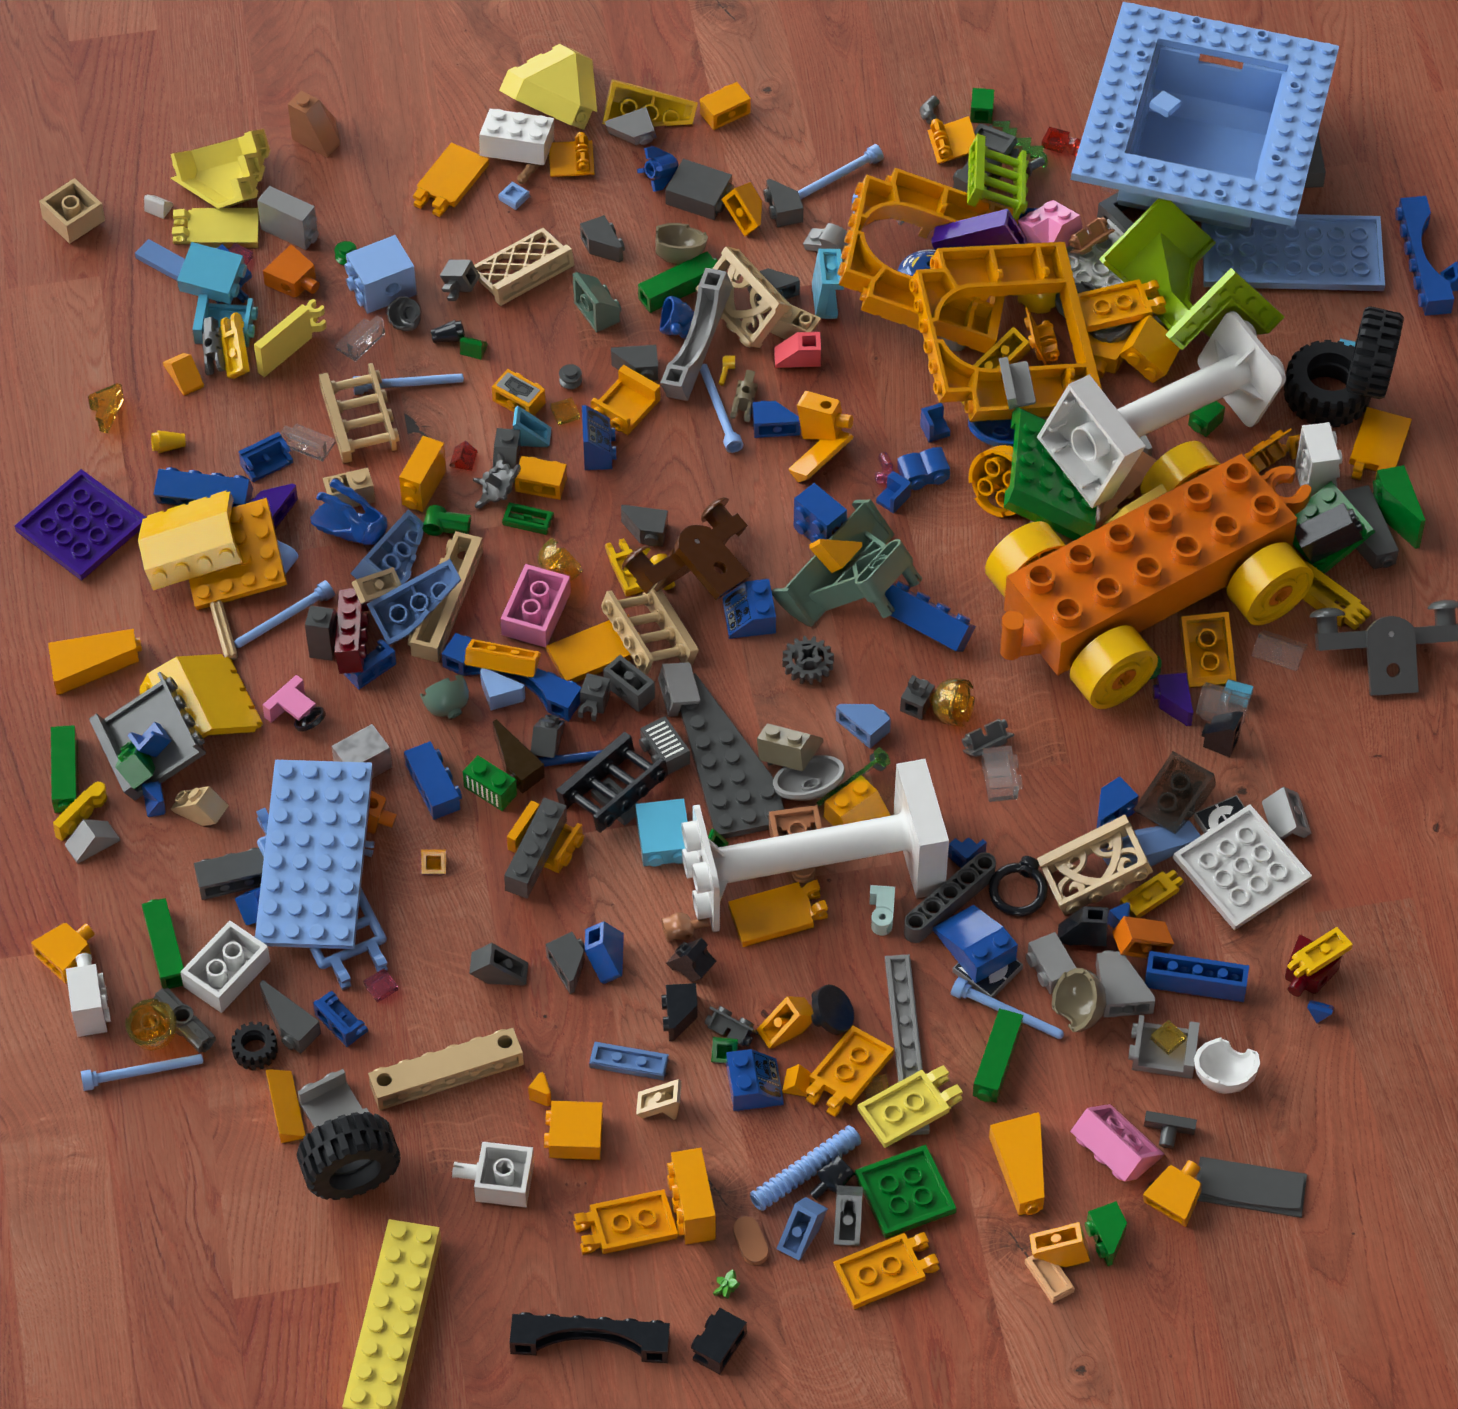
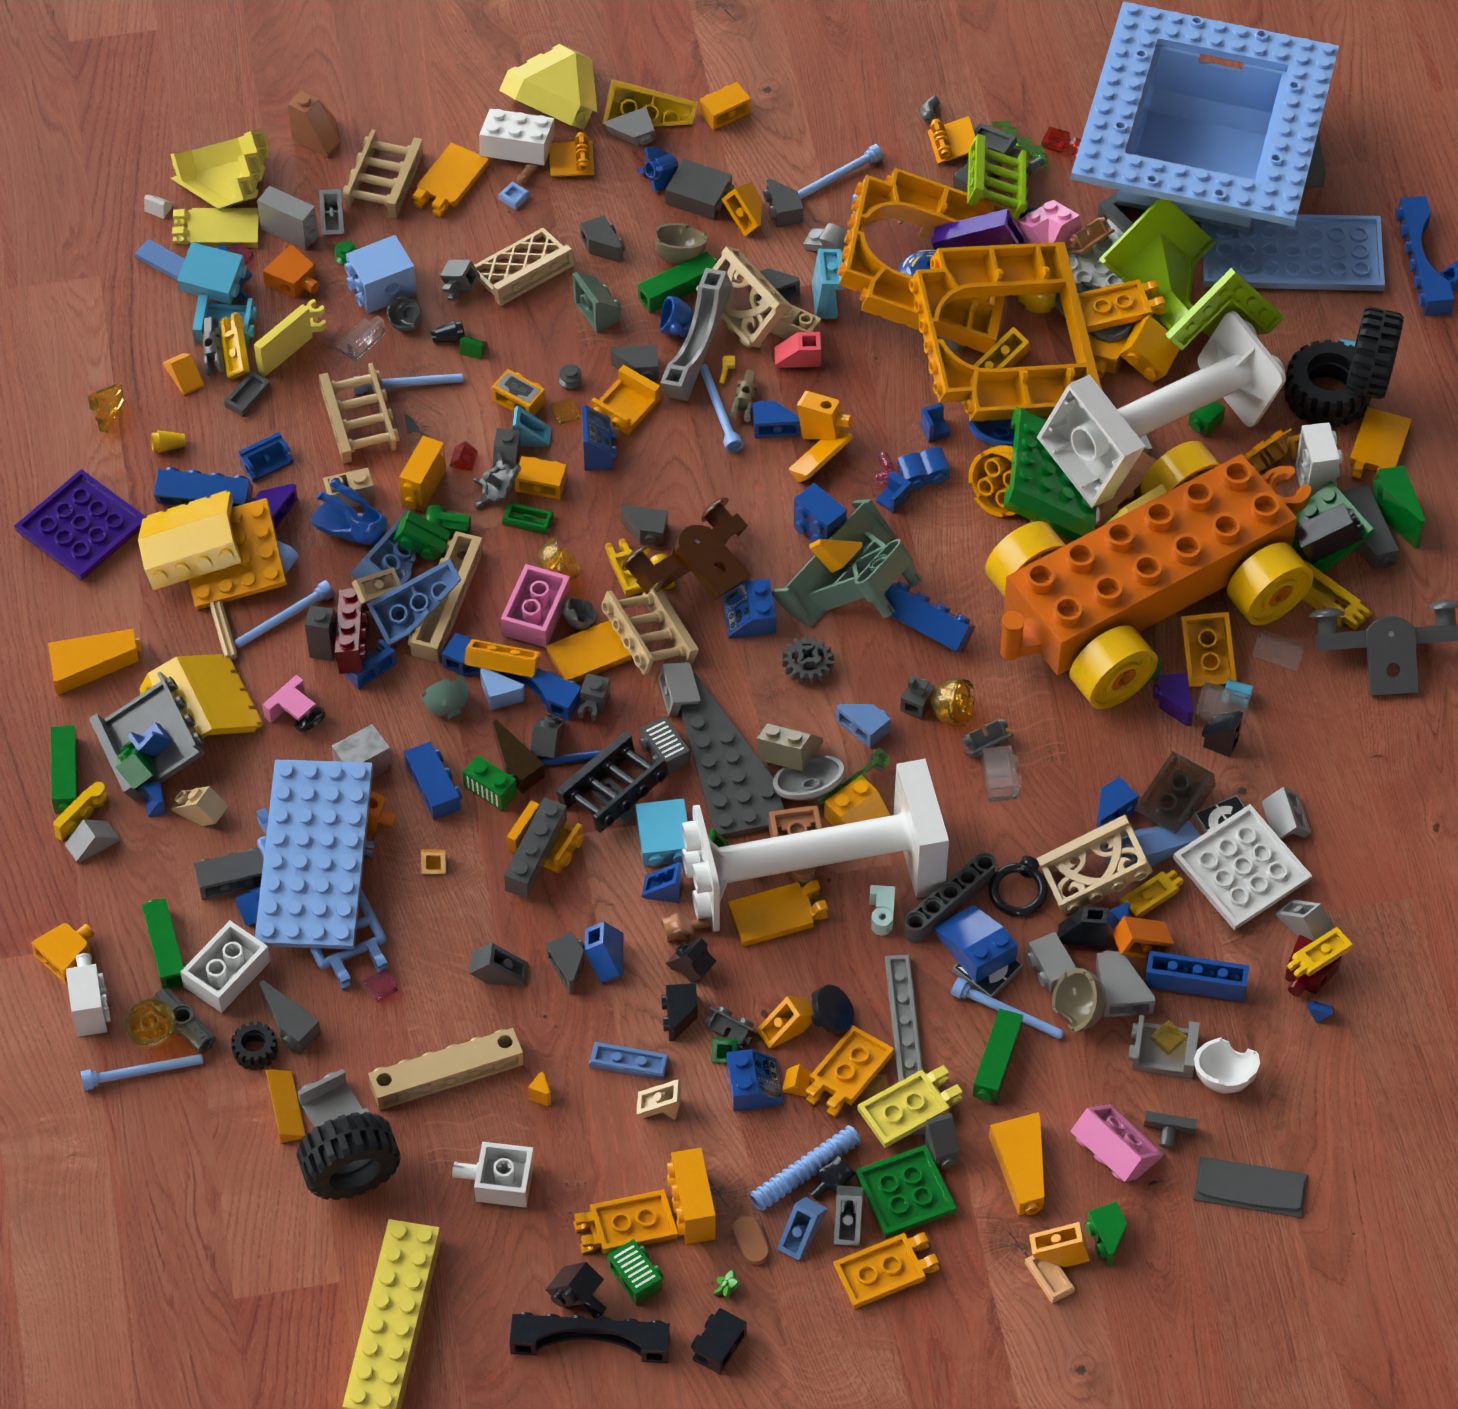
tan brick [39,178,105,244] -> none
clear panel [281,424,336,462] -> none
blue hinge [313,991,368,1047] -> none
light orange brick [544,1101,603,1160] -> none
dark grey brick [603,655,655,712] -> none
blue panel [948,838,987,868] -> none
green brick [970,88,995,124] -> none
light grey panel [999,357,1036,409] -> none
light orange hinge [1024,307,1060,365] -> none
light orange torso [1143,1160,1202,1227] -> none
light blue tile [1149,91,1181,118] -> none
none -> dark grey tile [224,371,271,417]
none -> light grey slope [319,189,344,235]
none -> tan fence [342,129,424,219]
none -> green brick [393,510,451,562]
none -> black brick [546,1262,607,1319]
none -> dark grey hair [562,597,598,630]
none -> green brick [607,1239,664,1305]
none -> blue slope [641,862,683,903]
none -> dark grey slope [925,1113,960,1169]
none -> light grey slope [1275,899,1334,941]

